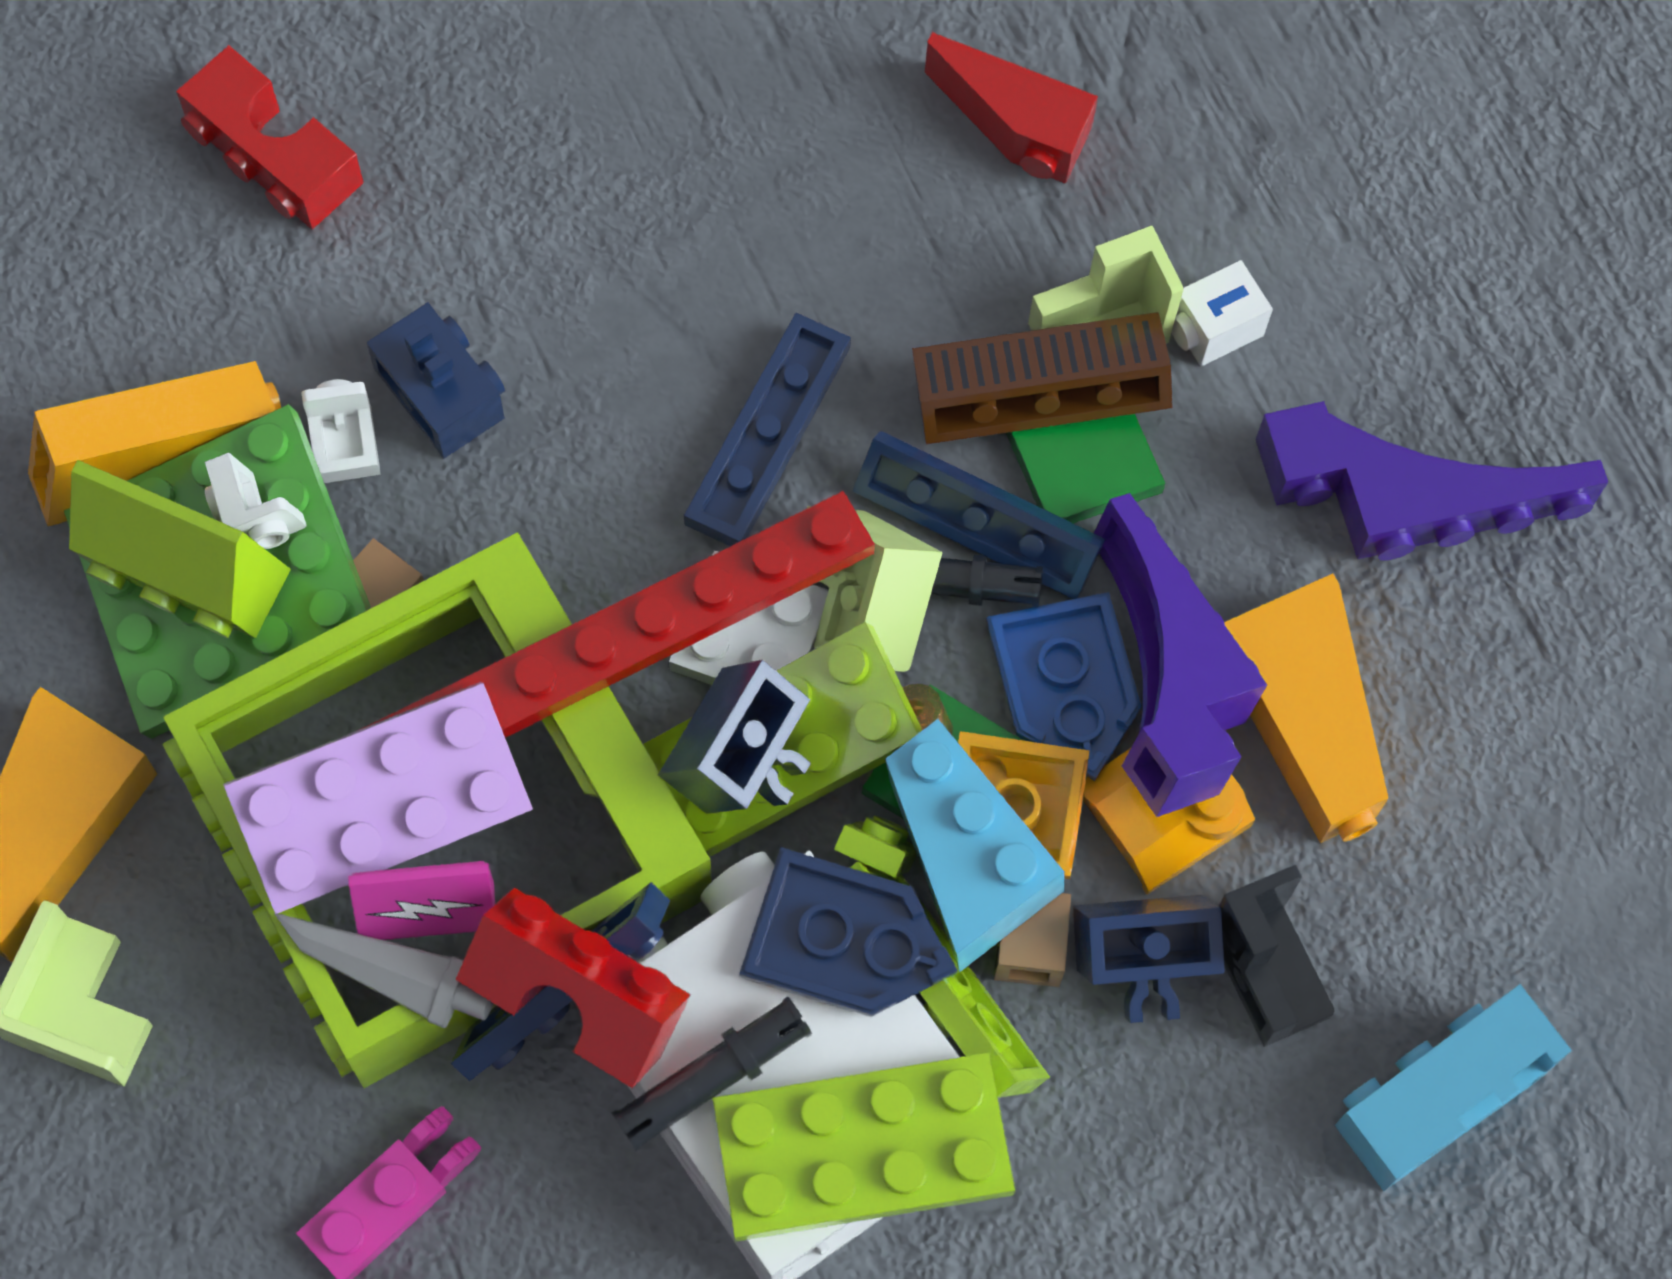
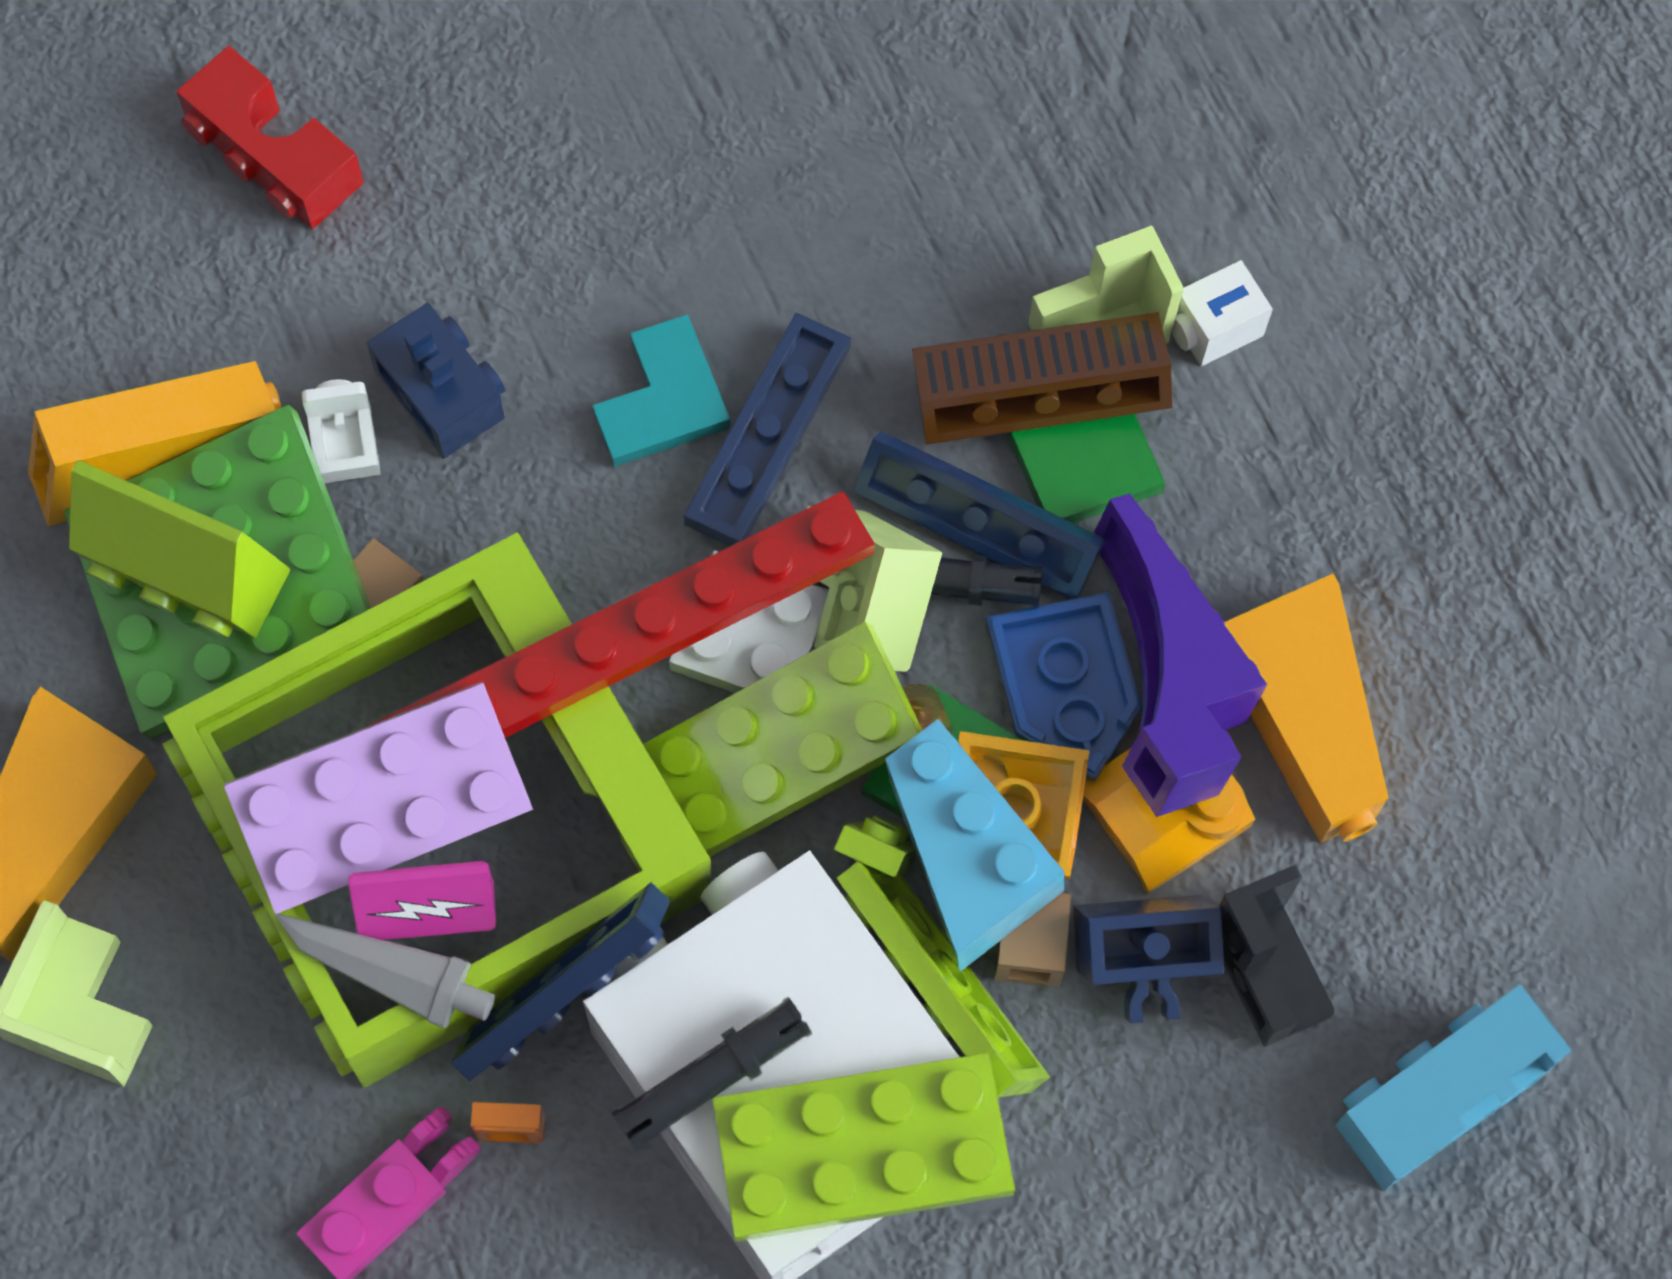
white bracket [205,453,306,549] -> none
red arch [455,888,691,1088] -> none
brick [658,659,811,814] -> none
dark blue tile [739,847,958,1017] -> none
red slope [925,32,1098,184] -> none
dark purple arch [1255,401,1609,561] -> none
none -> orange tile [471,1102,545,1144]
none -> teal tile [592,314,730,467]

